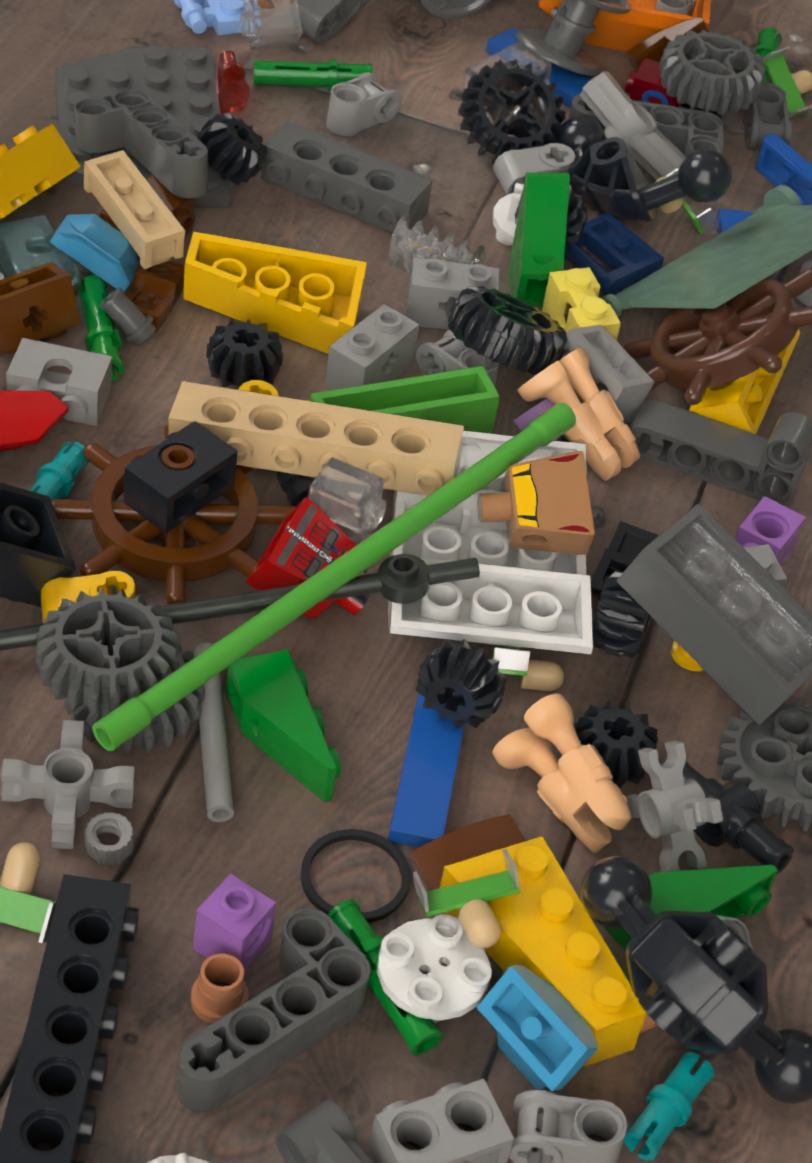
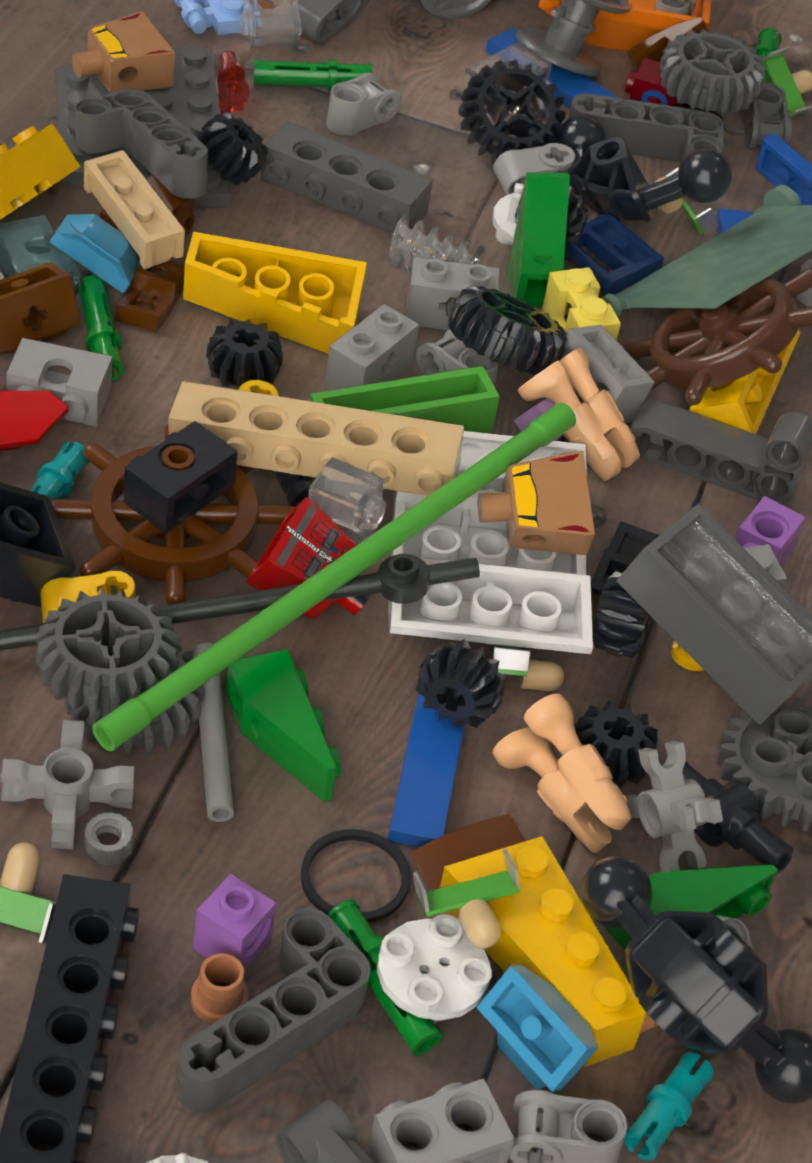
dark grey pin [99,287,156,346] -> none
light grey piece [579,71,685,180] -> none
none -> medium nougat torso [72,11,175,93]

